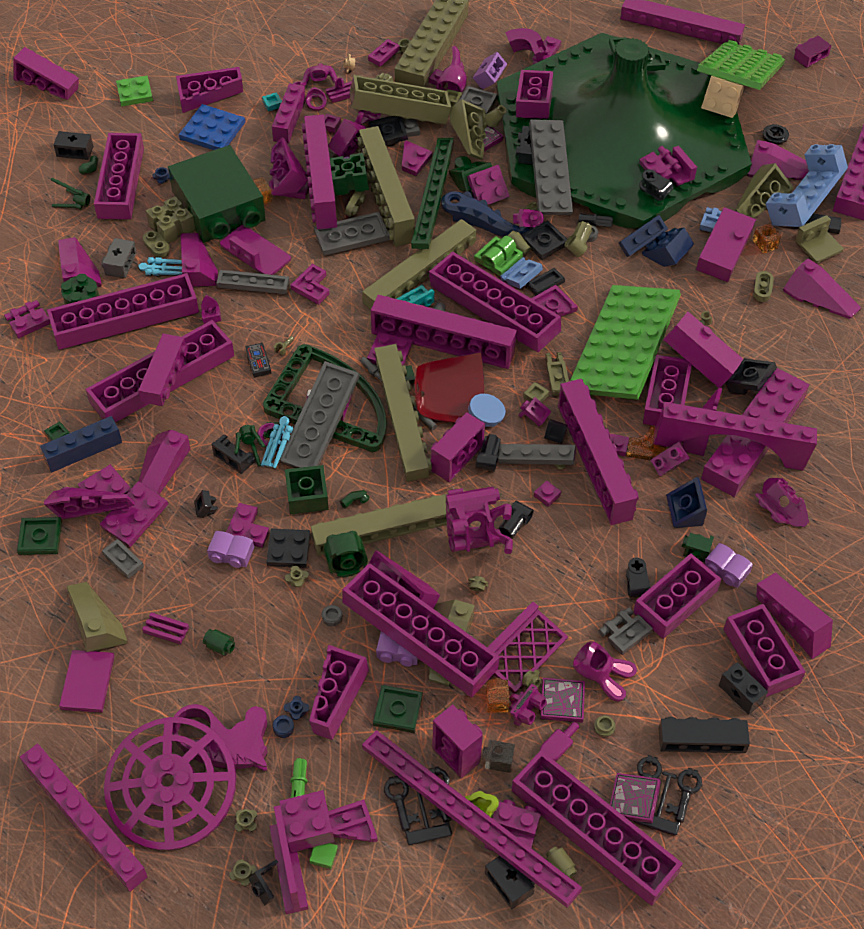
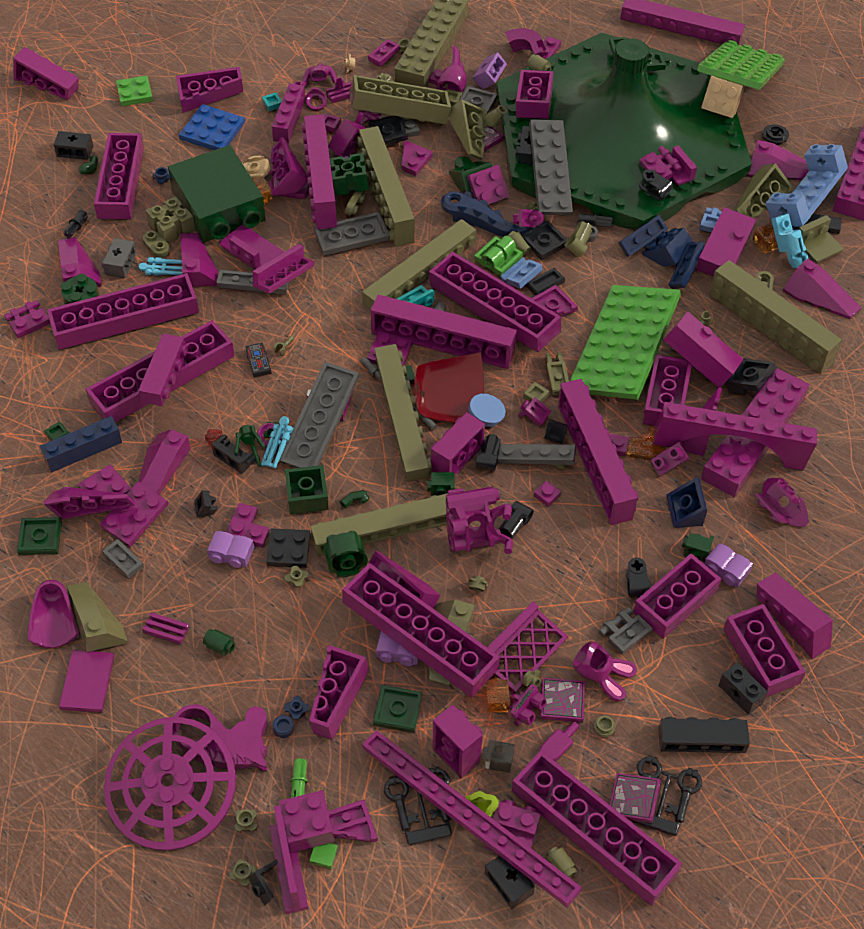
magenta brick [20,743,148,892] -> none
dark green plant [50,178,91,209] -> none
magenta plate [201,295,221,324] -> none
dark green beam [263,344,386,452] -> none
magenta plate [291,263,330,305] -> none
dark grey tile [322,605,342,626] -> none
dark green plate [411,138,454,249] -> none
magenta brick [794,35,832,68] -> none
none -> magenta hair [28,580,79,648]
none -> black axle [63,210,88,238]
none -> clear red plate [205,429,223,448]
none -> tan tile [242,156,271,182]
none -> magenta fence [253,244,315,294]
none -> dark green brick [427,472,455,496]
none -> olive brick [527,54,551,71]
none -> dark blue plate [668,241,705,289]
none -> olive brick [710,260,842,375]
none -> medium azure plate [771,213,809,268]

